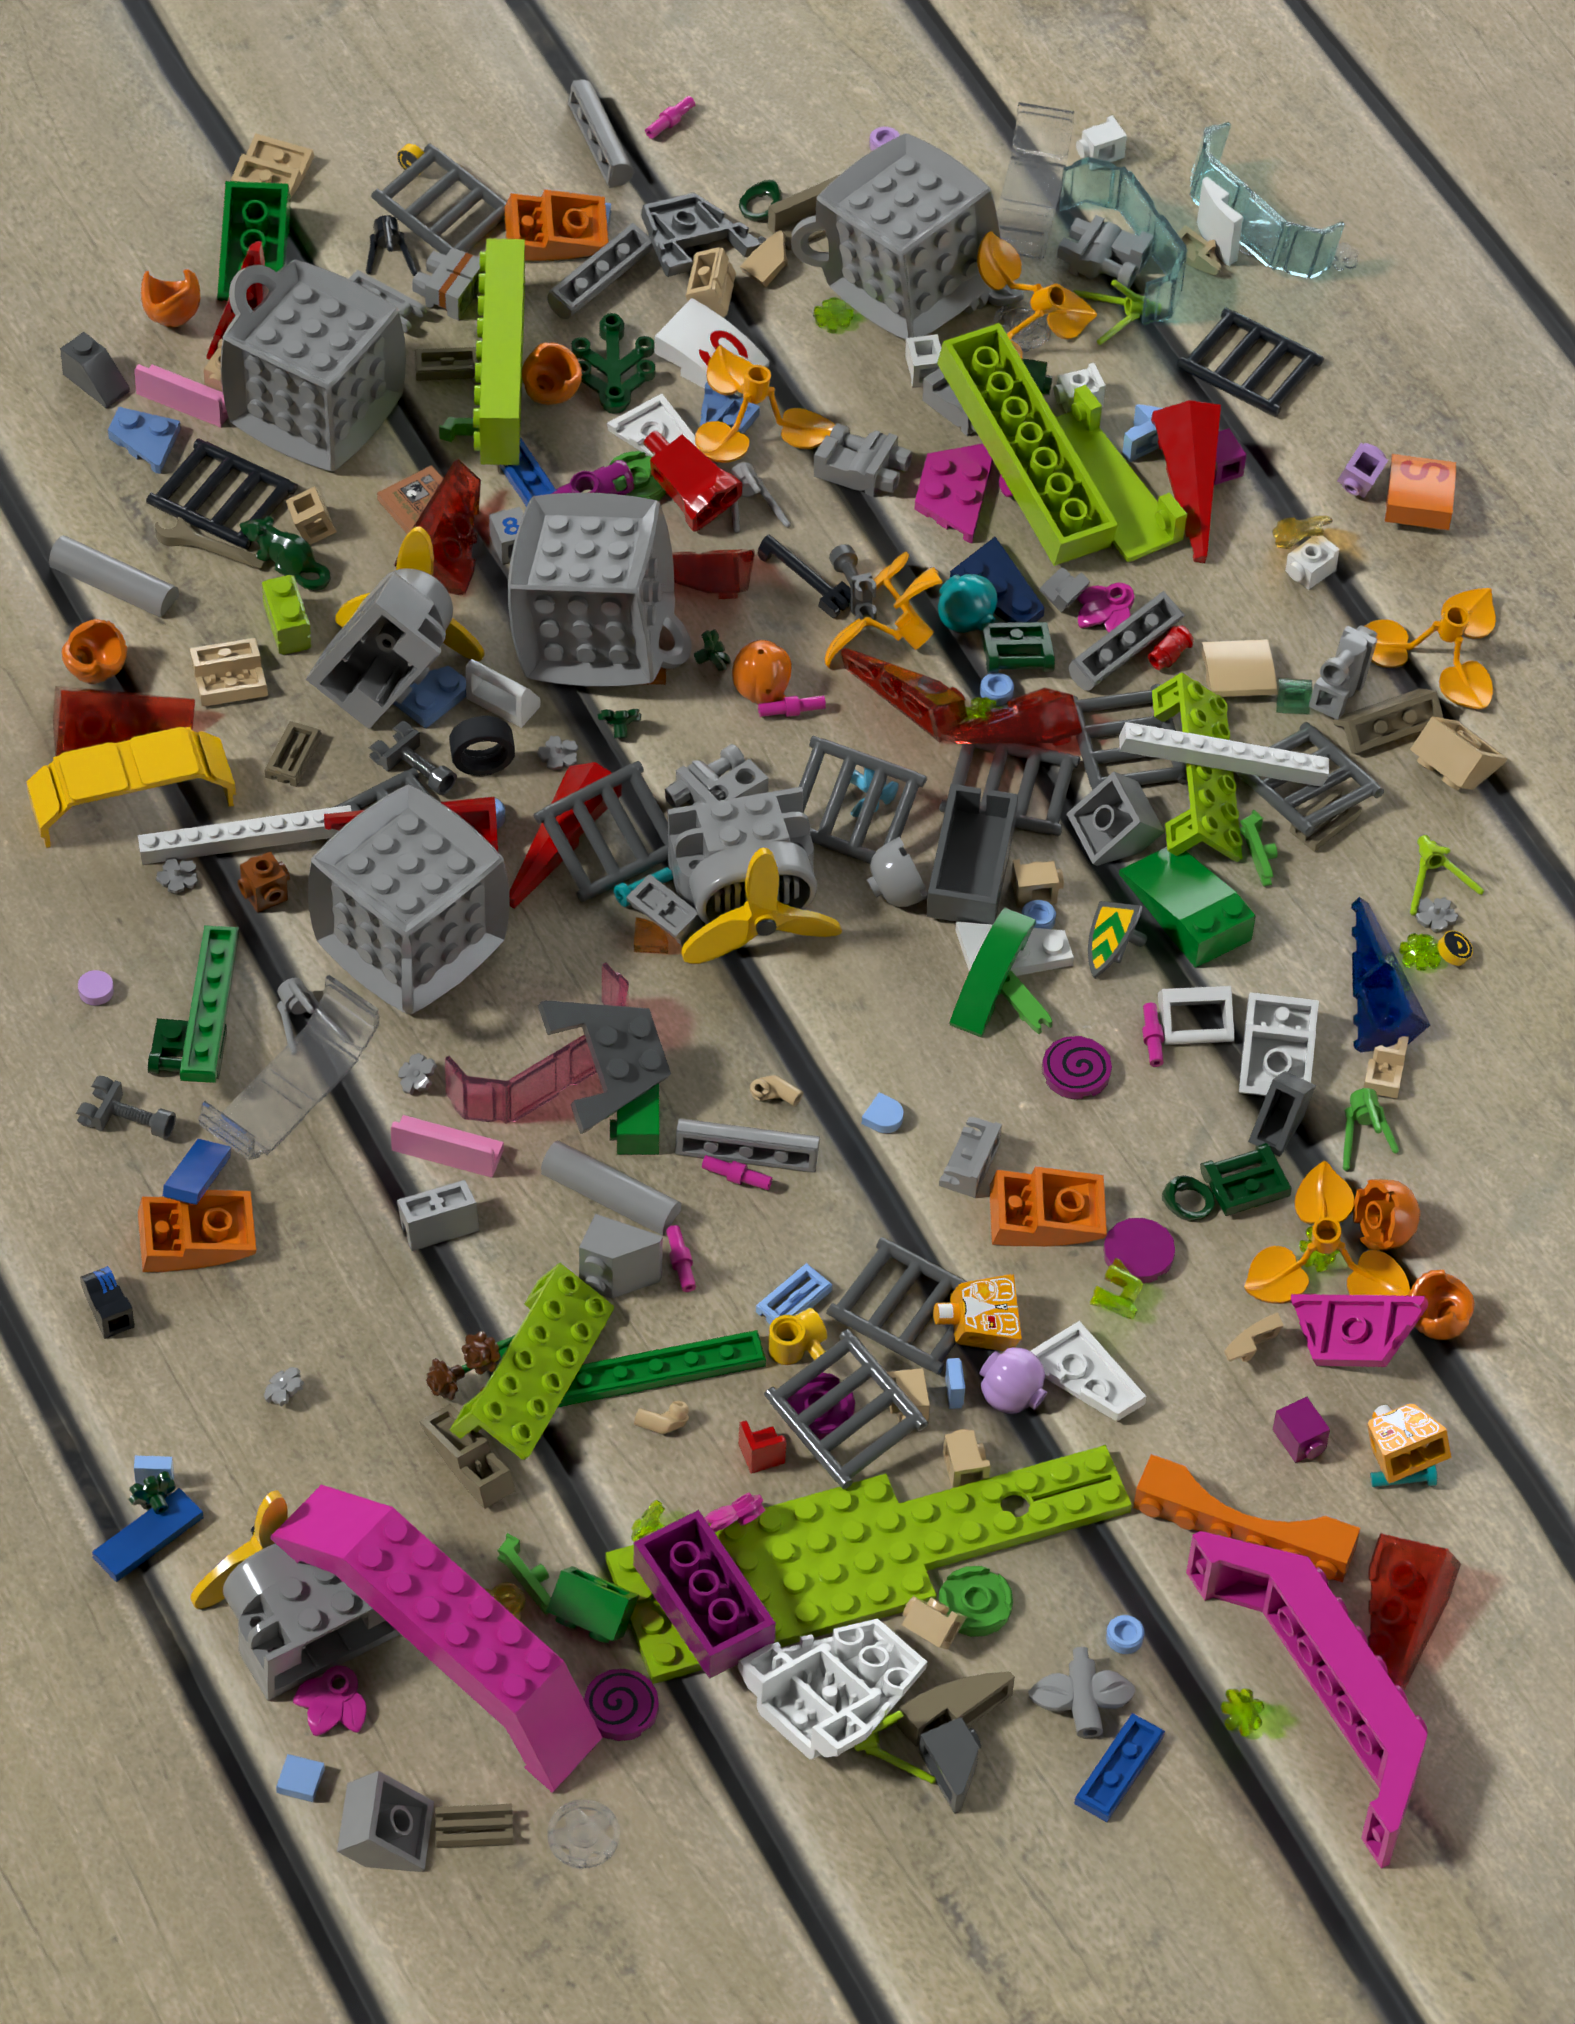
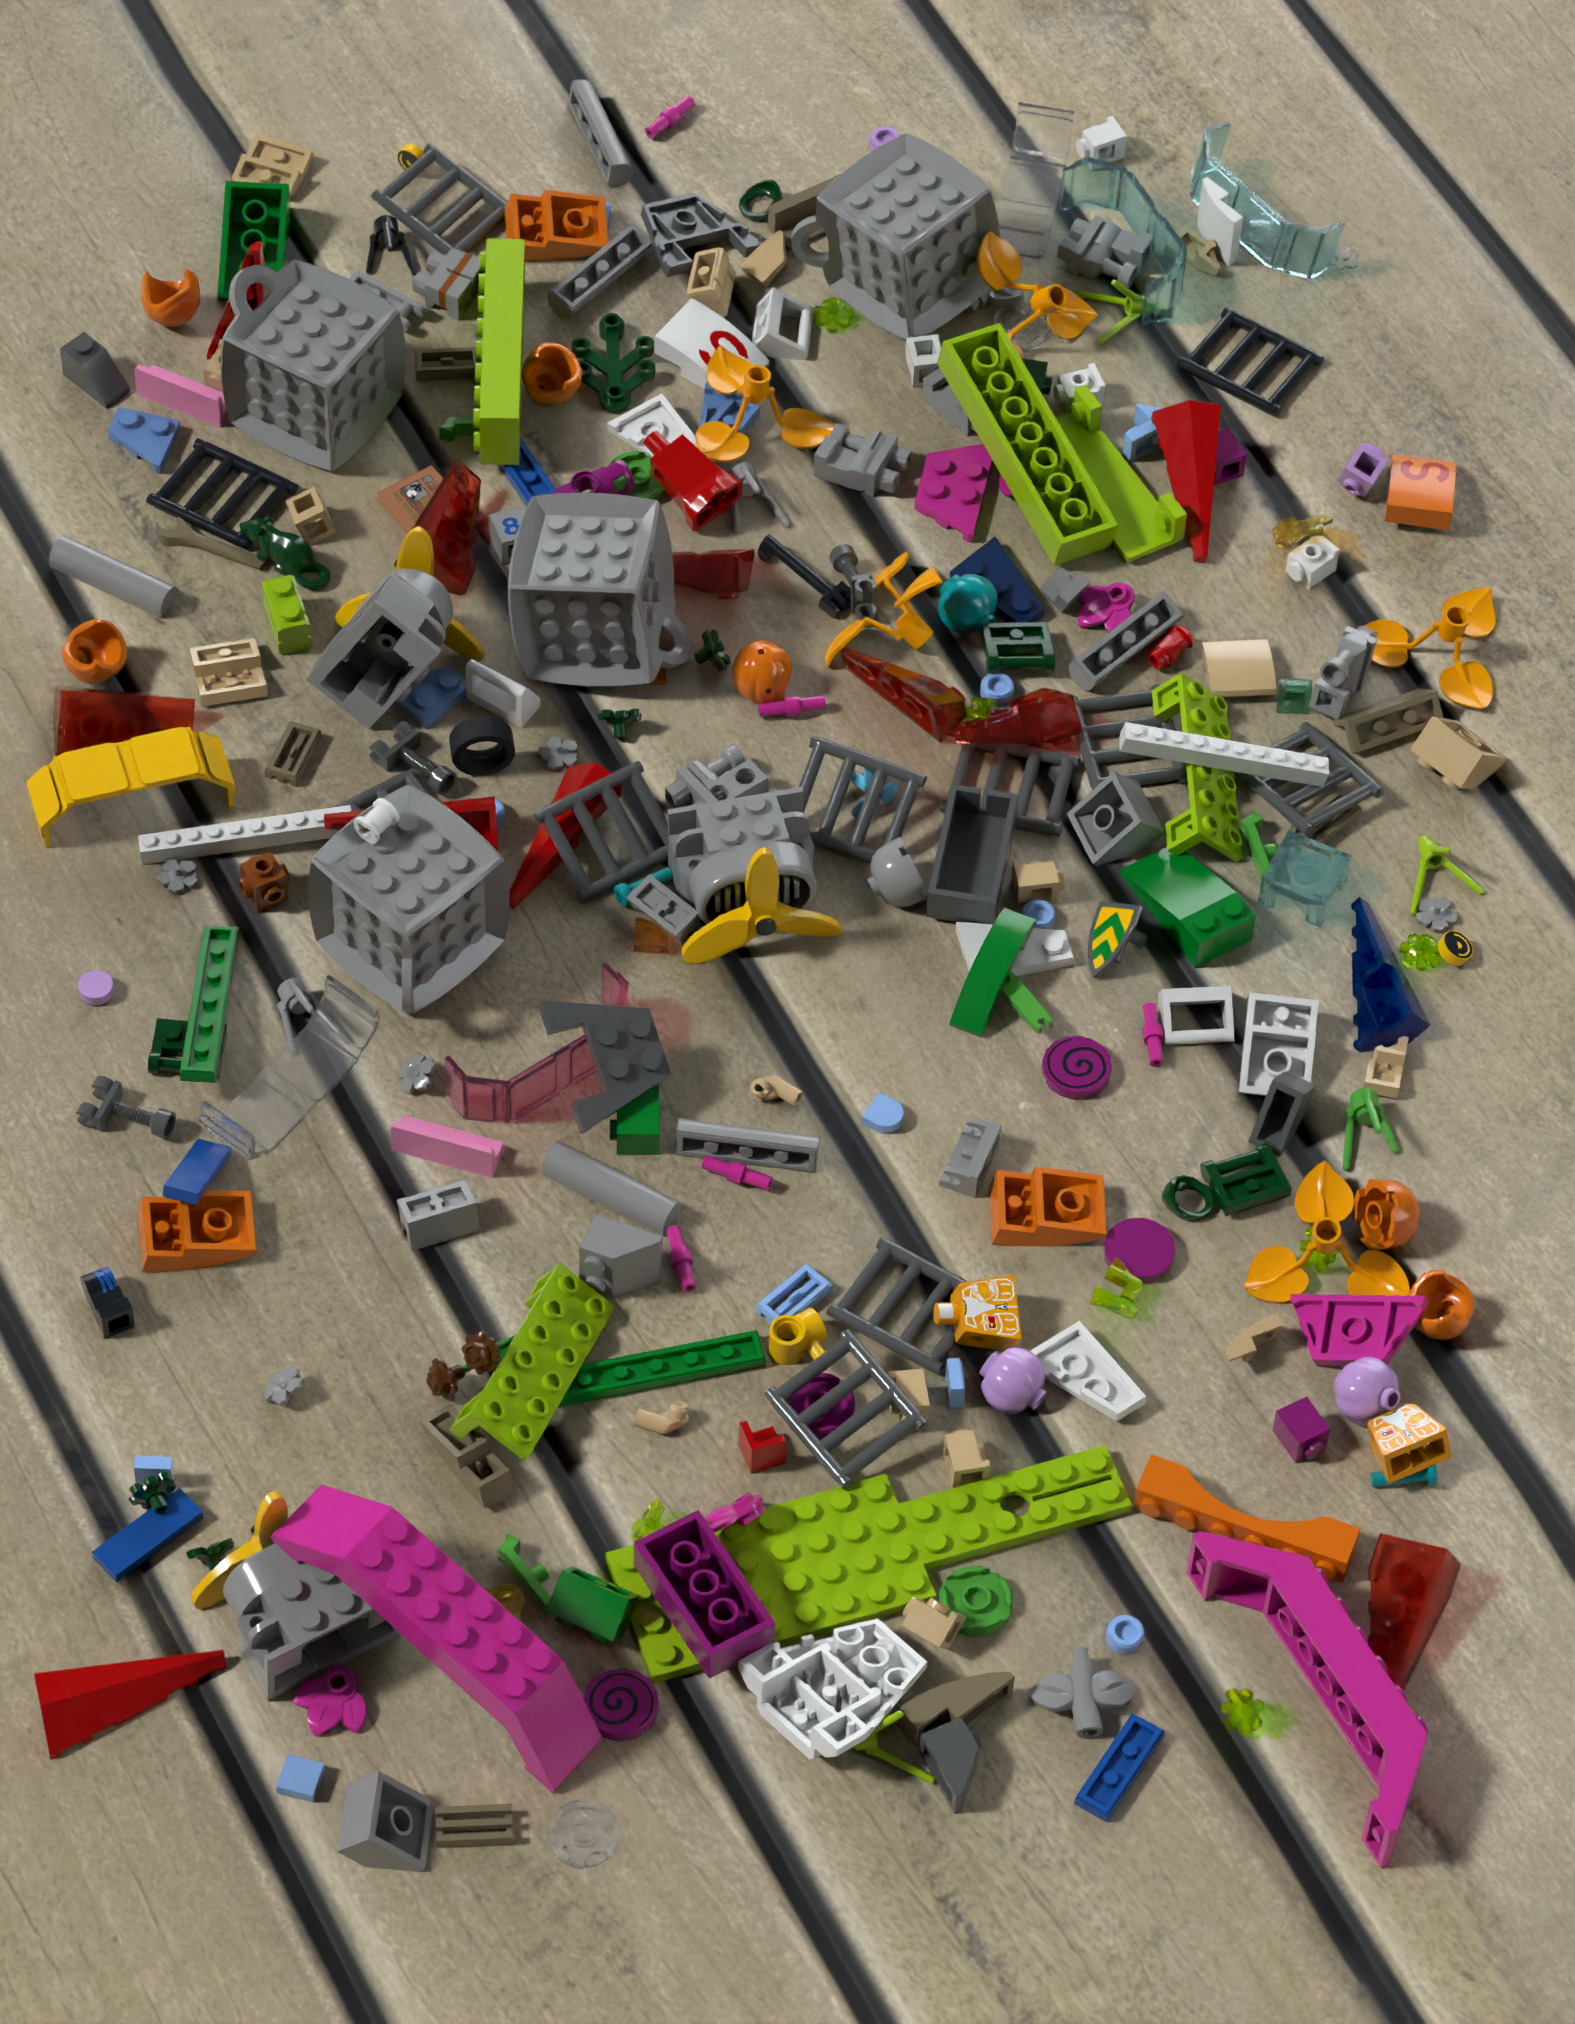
none -> red wedge [34,1650,227,1760]
none -> dark green plant [186,1538,235,1571]
none -> white bush [353,798,400,844]
none -> white tile [752,287,814,360]
none -> clear light blue panel [1258,830,1351,928]
none -> lavender plant [1334,1356,1400,1426]

